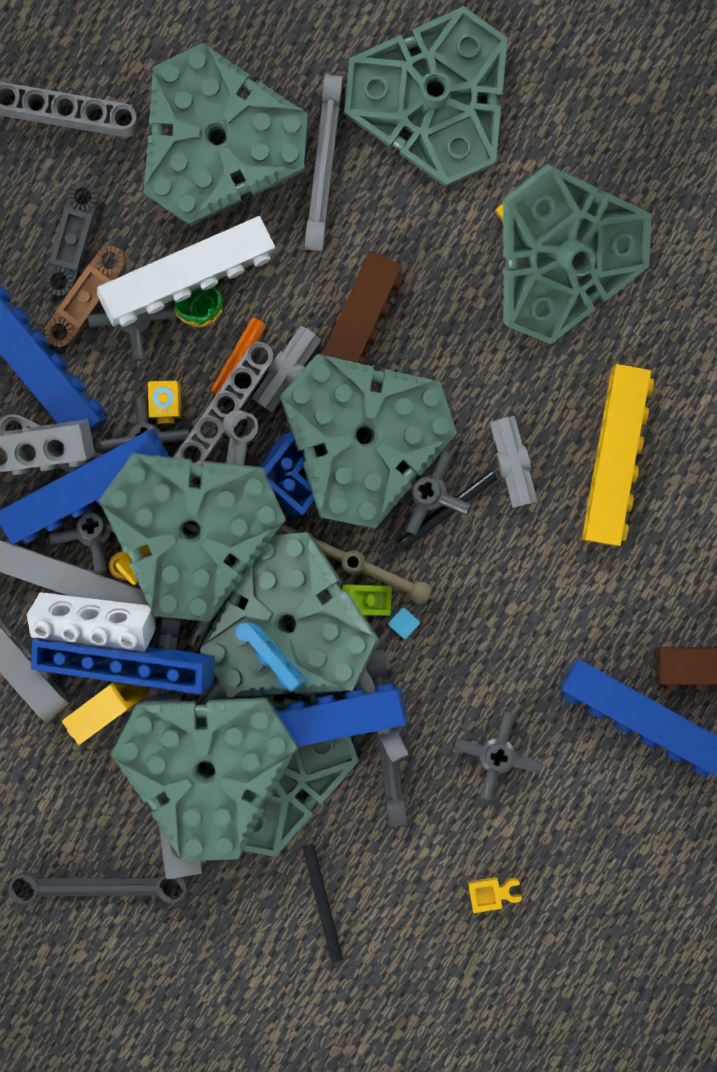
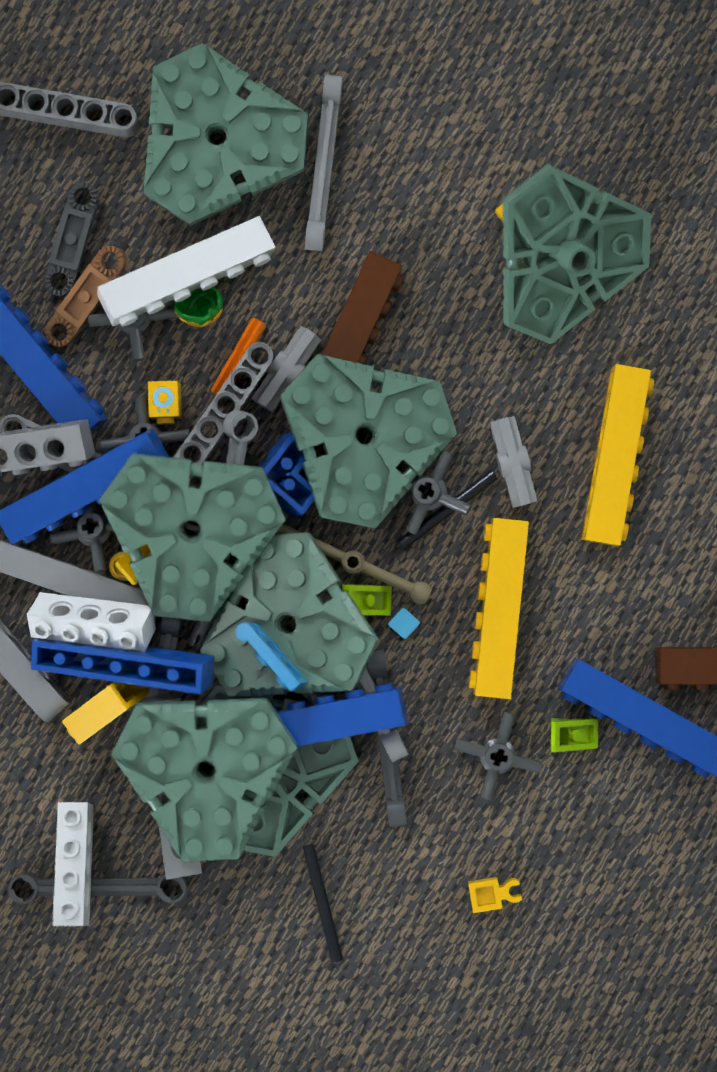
sand green plate [344,6,508,187] -> none
none -> white brick [53,802,94,926]
none -> yellow brick [469,518,529,699]
none -> lime slope [551,718,598,752]

